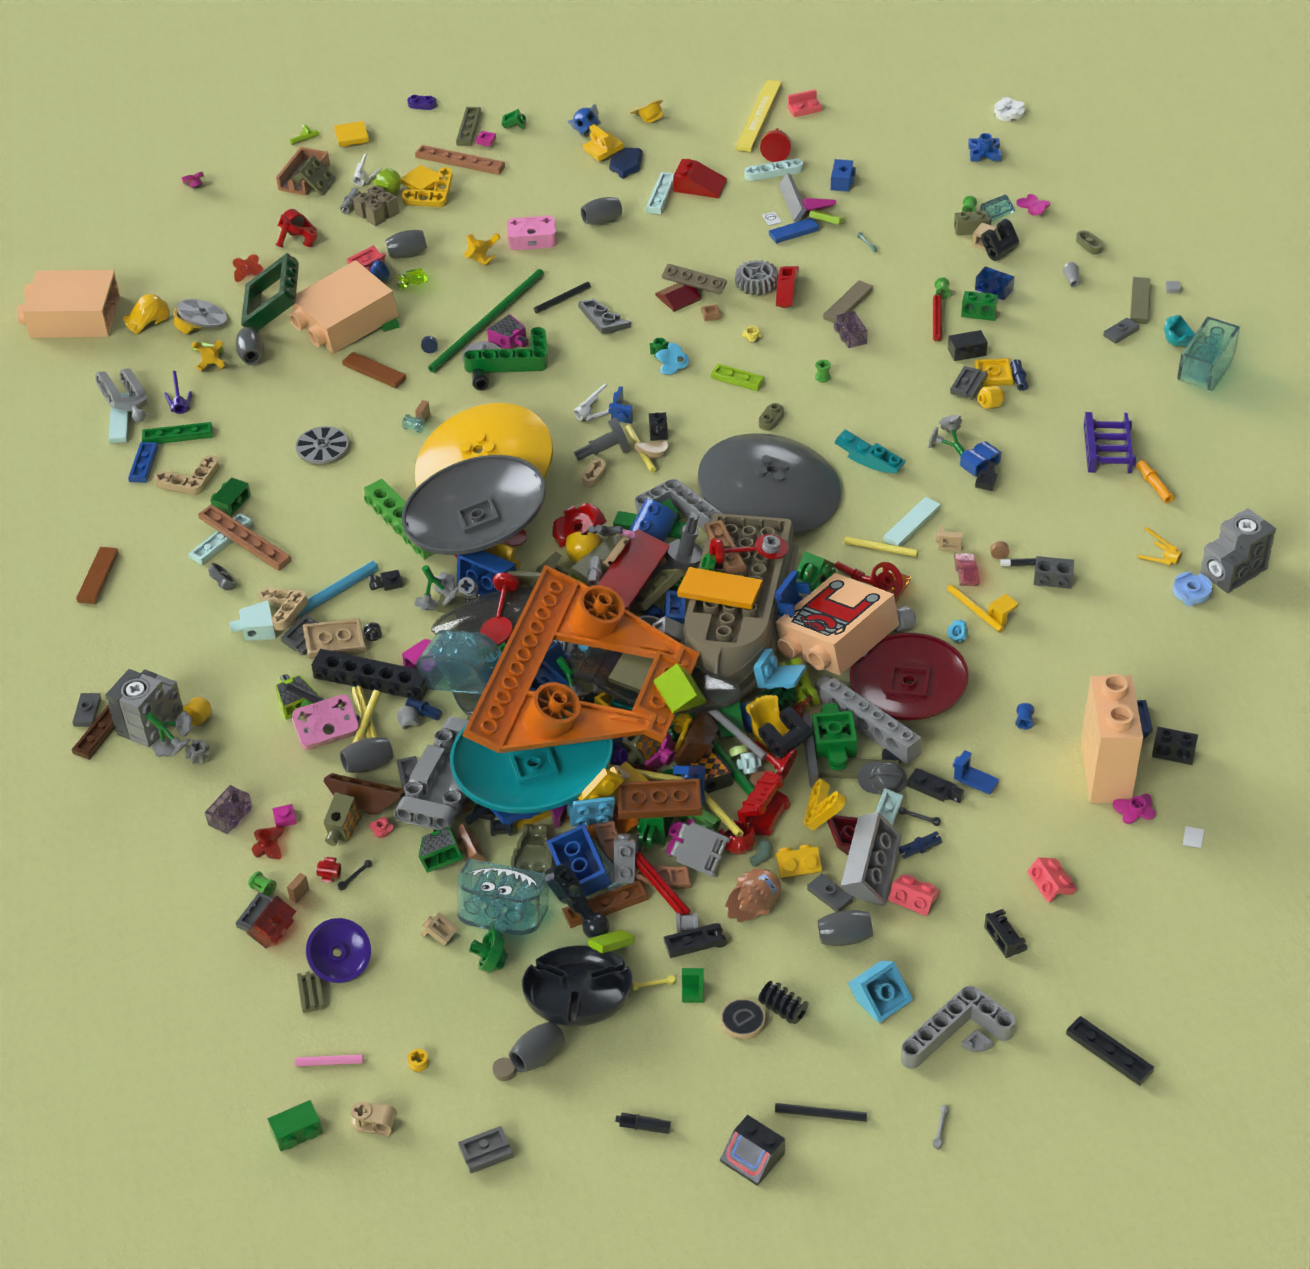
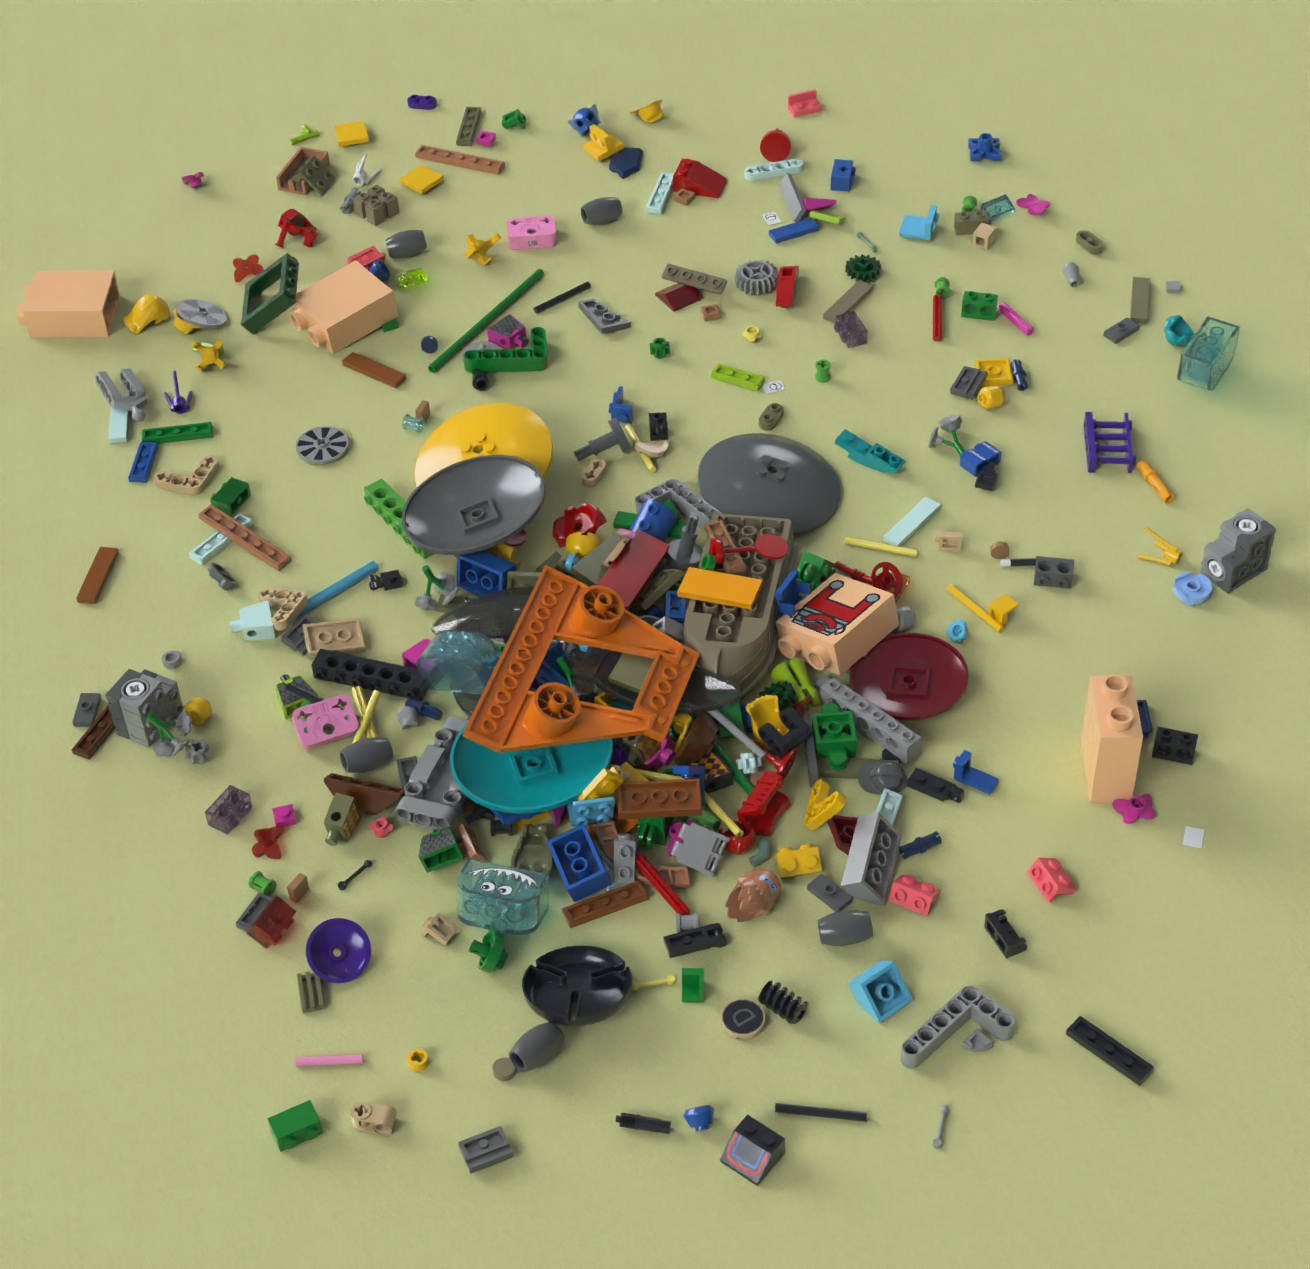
dark grey piece [236,327,263,365] -> none
red gear [316,857,341,883] -> none
black bush [364,622,382,641] -> none
lime hair [374,168,401,196] -> none
yellow beam [402,167,453,207] -> none
light grey bush [458,577,479,597] -> none
red piece [480,573,519,646] -> none
black beam [544,864,610,938] -> none
white plant [574,383,609,422] -> none
light grey pin [587,556,602,587] -> none
dark grey piece [588,525,623,537] -> none
lime tile [588,930,635,953] -> none
lime slope [653,663,707,714] -> none
medium azure plate [656,343,689,375] -> none
yellowish green tile [729,744,750,758] -> none
light yellow tile [736,79,781,152] -> none
medium azure bracket [753,648,806,689] -> none
light grey bush [762,535,780,554] -> none
black hinge [899,807,941,826] -> none
black brick [948,330,988,361] -> none
clear pink slope [954,553,980,586] -> none
clear blue brick [975,266,1015,300] -> none
black connector [981,219,1019,261] -> none
white plate [994,97,1025,122] -> none
blue bush [1015,703,1034,730] -> none
none -> light grey tile [162,651,182,669]
none -> medium azure hat [563,553,581,575]
none -> medium nougat tile [674,188,695,206]
none -> blue cone [683,1105,714,1132]
none -> white sticker [762,380,785,394]
none -> dark green gear [845,254,881,282]
none -> medium azure bracket [899,205,939,240]
none -> dark pink axle [998,302,1033,335]

